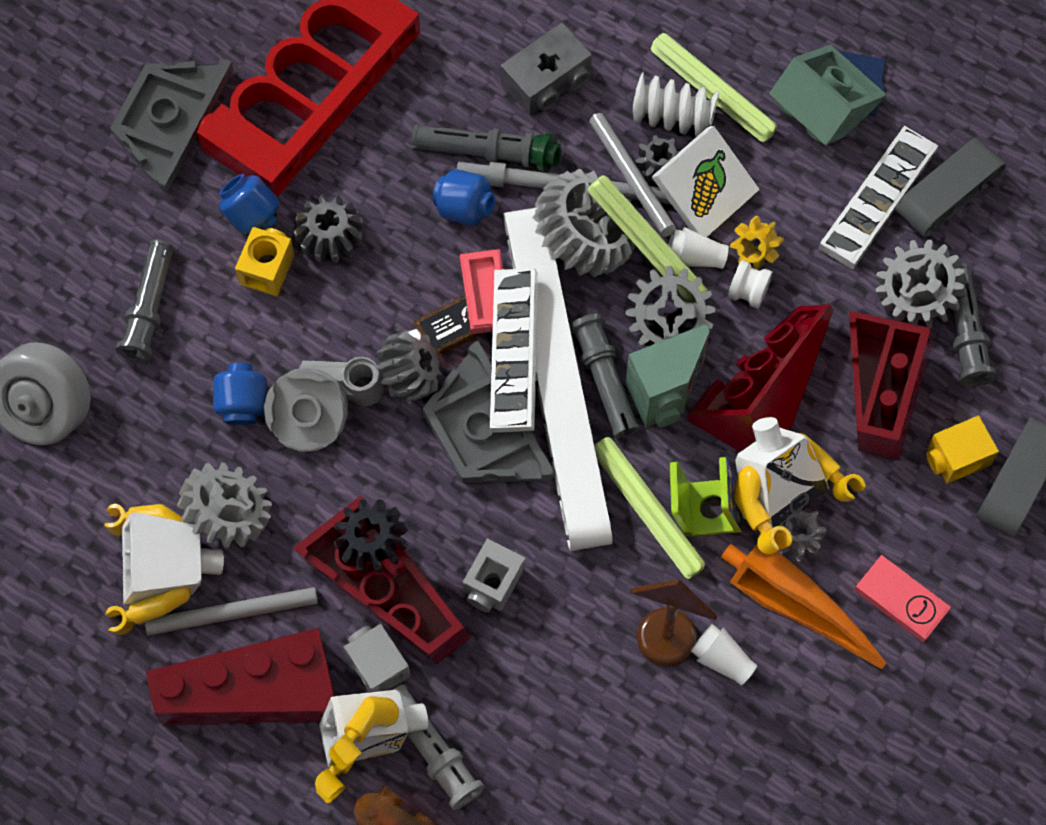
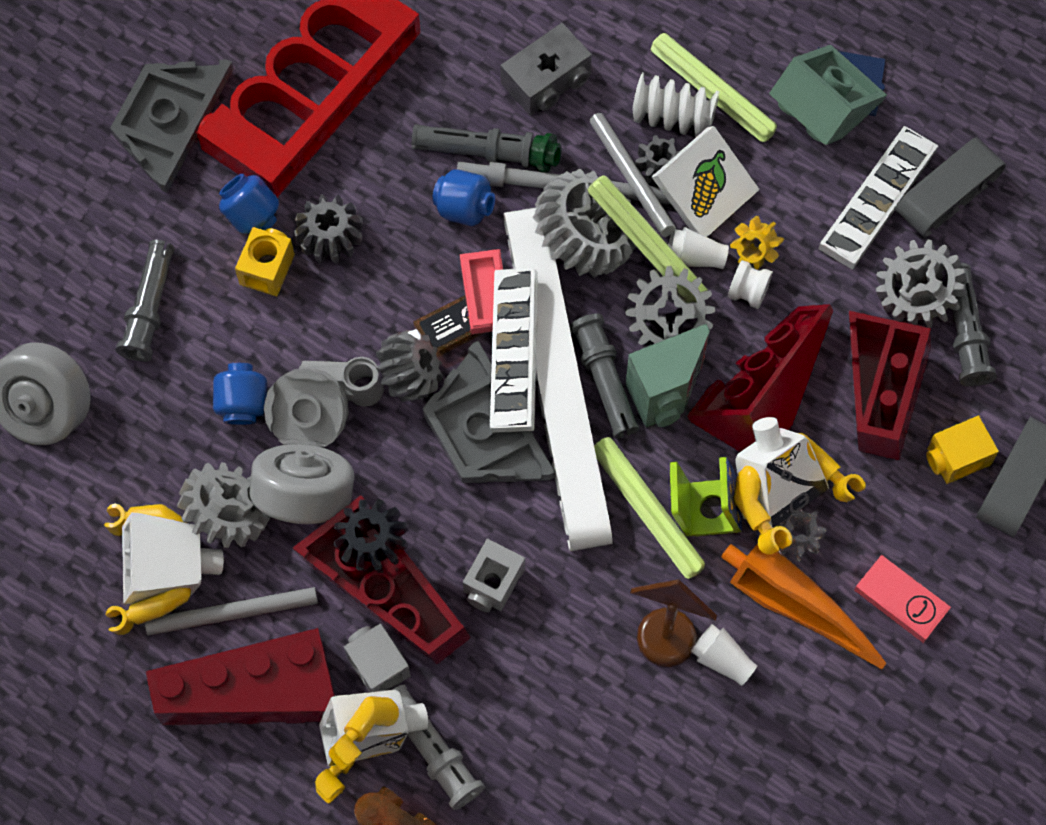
none -> light grey wheel [250,444,354,524]

